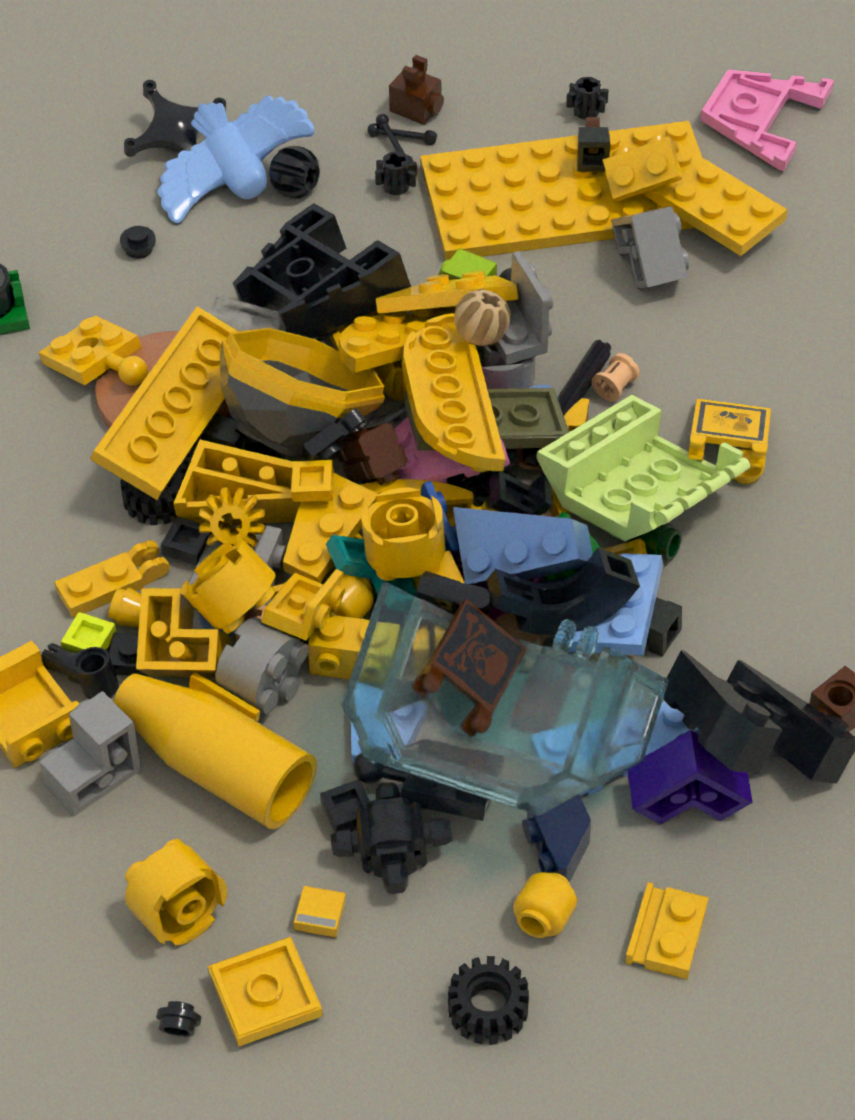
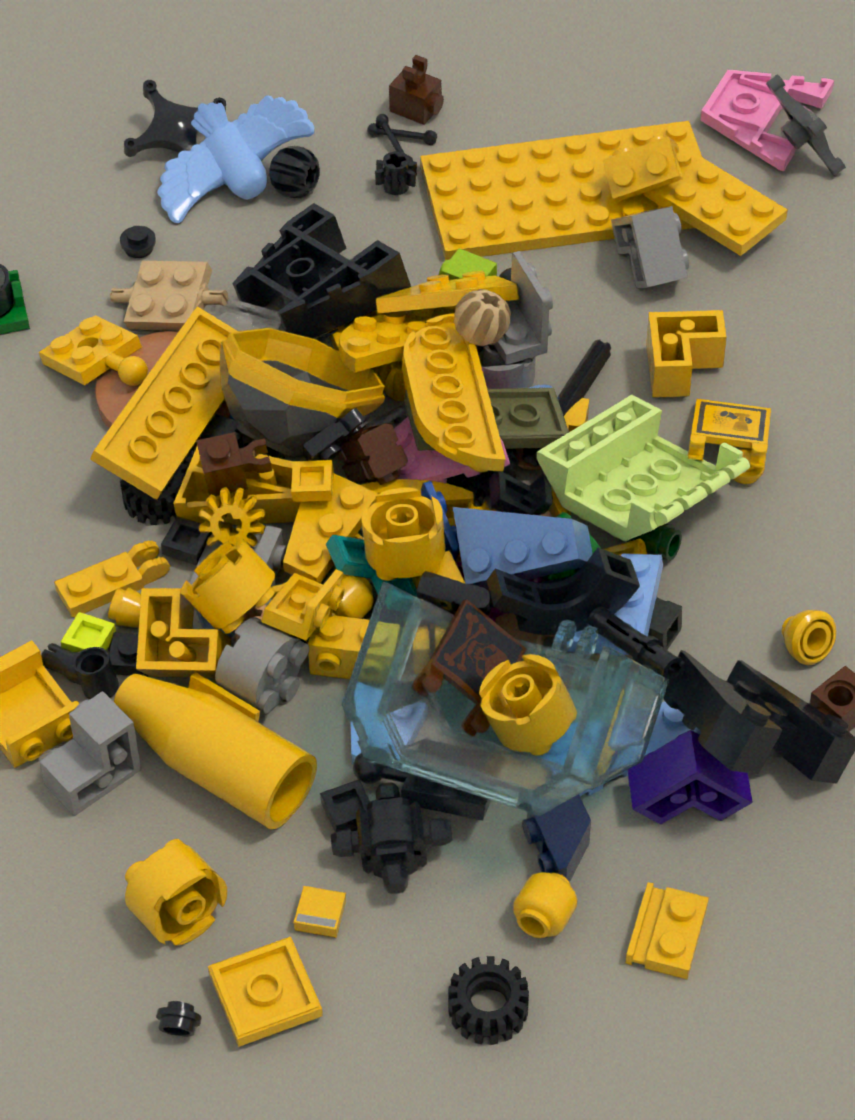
black gear [566,77,609,119] -> none
pearl dark grey piece [577,117,610,172] -> none
light nougat bush [592,353,640,402] -> none
none -> tan plate [110,261,228,331]
none -> reddish brown brick [196,432,272,496]
none -> yellow brick [479,654,577,756]
none -> black pin [587,606,685,683]
none -> yellow brick [646,310,727,397]
none -> dark grey piece [766,74,846,176]
none -> yellow brick [782,610,836,665]

